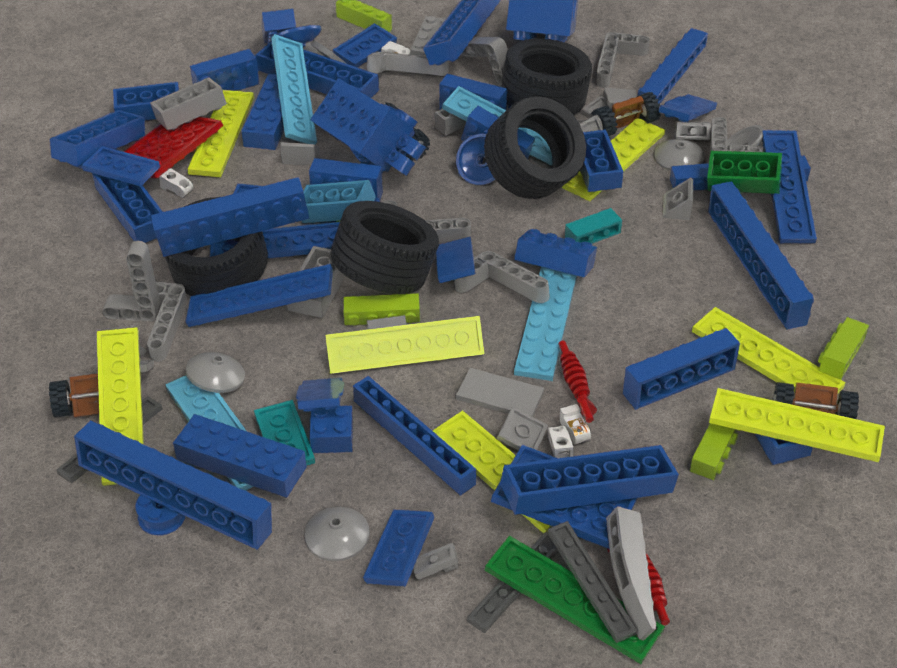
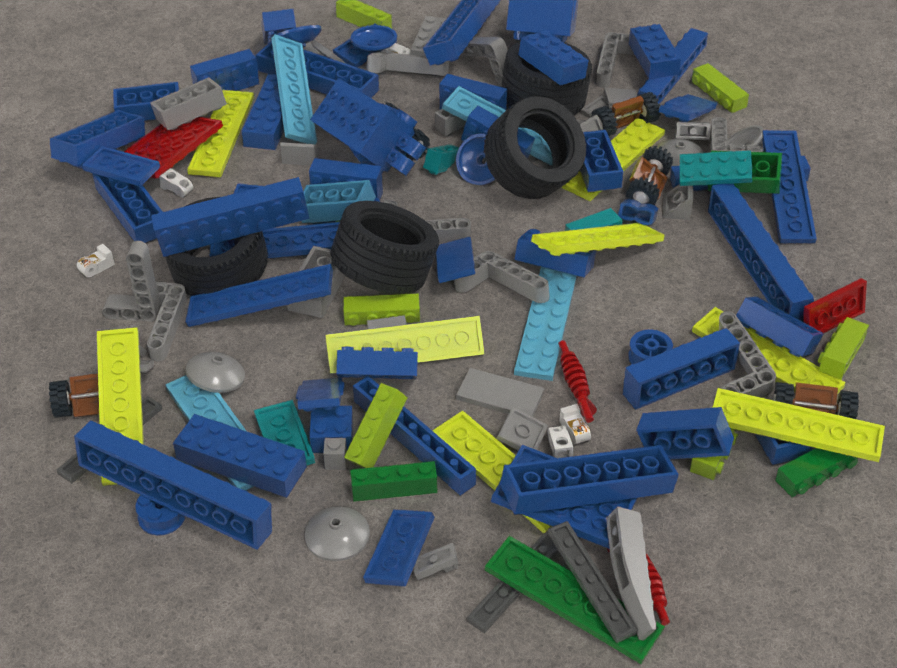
none -> white leg [77,244,115,277]
none -> light grey brick [323,438,347,470]
none -> blue brick [336,347,418,379]
none -> lime brick [344,383,408,468]
none -> green brick [350,461,438,502]
none -> blue dish [351,25,397,52]
none -> teal slope [423,144,459,175]
none -> blue brick [518,31,589,85]
none -> neon yellow plate [531,223,665,256]
none -> blue brick [618,199,659,225]
none -> plate [626,146,673,205]
none -> blue wheel [628,329,673,364]
none -> blue brick [629,24,681,79]
none -> blue brick [636,407,734,459]
none -> teal plate [680,150,752,186]
none -> lime brick [692,63,749,113]
none -> light grey beam [719,311,776,397]
none -> blue brick [736,297,824,357]
none -> green brick [775,448,858,497]
none -> red plate [804,278,867,333]

